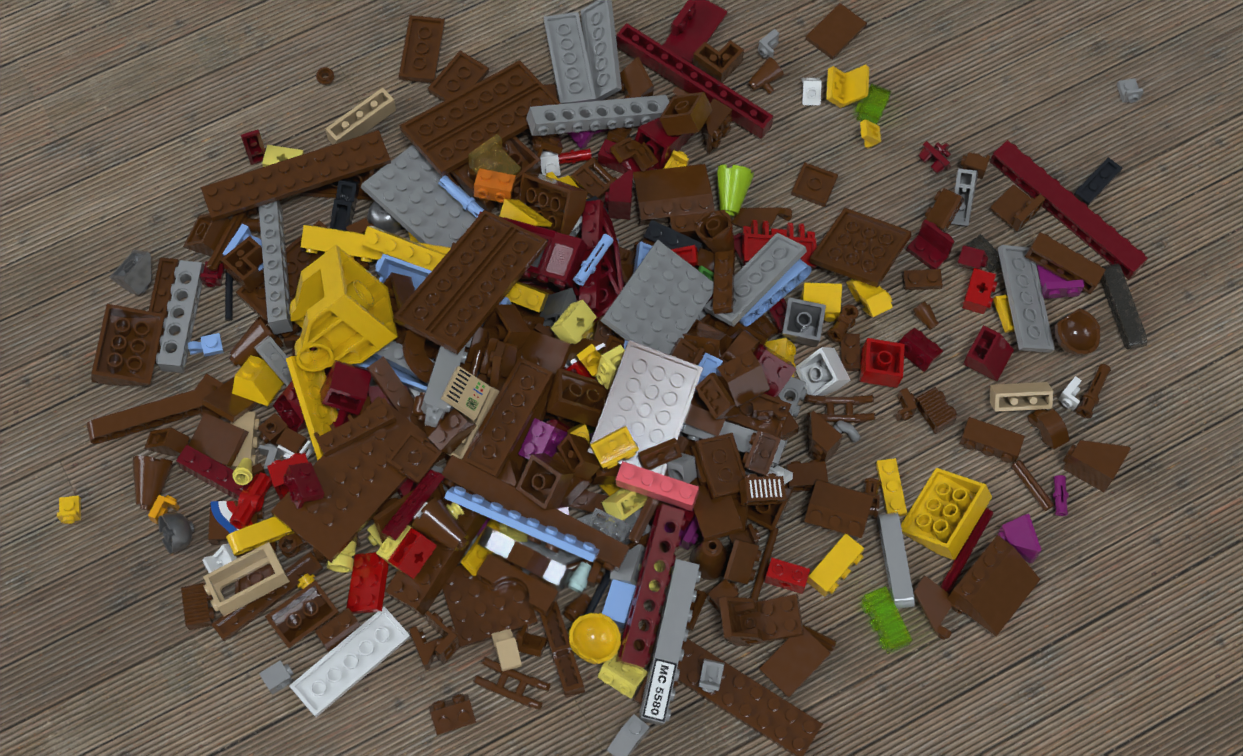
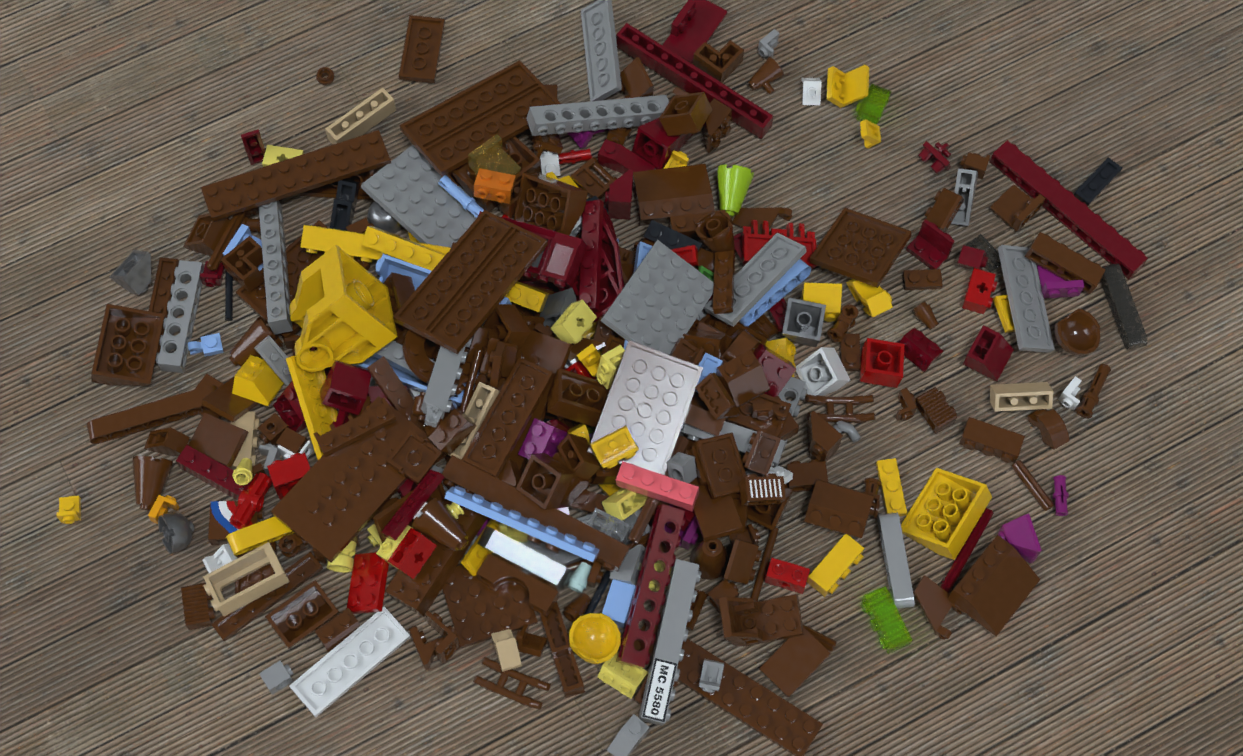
dark red bracket [283,462,325,509] -> none
yellow plate [297,573,315,589] -> none
reddish brown plate [428,50,489,101] -> none
reddish brown bracket [429,694,477,735] -> none
tan tile [440,366,491,420] -> none
yellow slope [499,199,552,227] -> none
reddish brown slope [506,541,551,578] -> none
light grey plate [543,12,596,104] -> none
light blue pin [573,234,614,286] -> none
reddish brown plate [610,137,658,172] -> none
reddish brown plate [638,438,682,470] -> none
reddish brown tile [791,162,838,207] -> none
reddish brown tile [806,3,867,60] -> none
reddish brown slope [1062,440,1131,492] -> none
light grey bracket [1117,78,1144,103] -> none

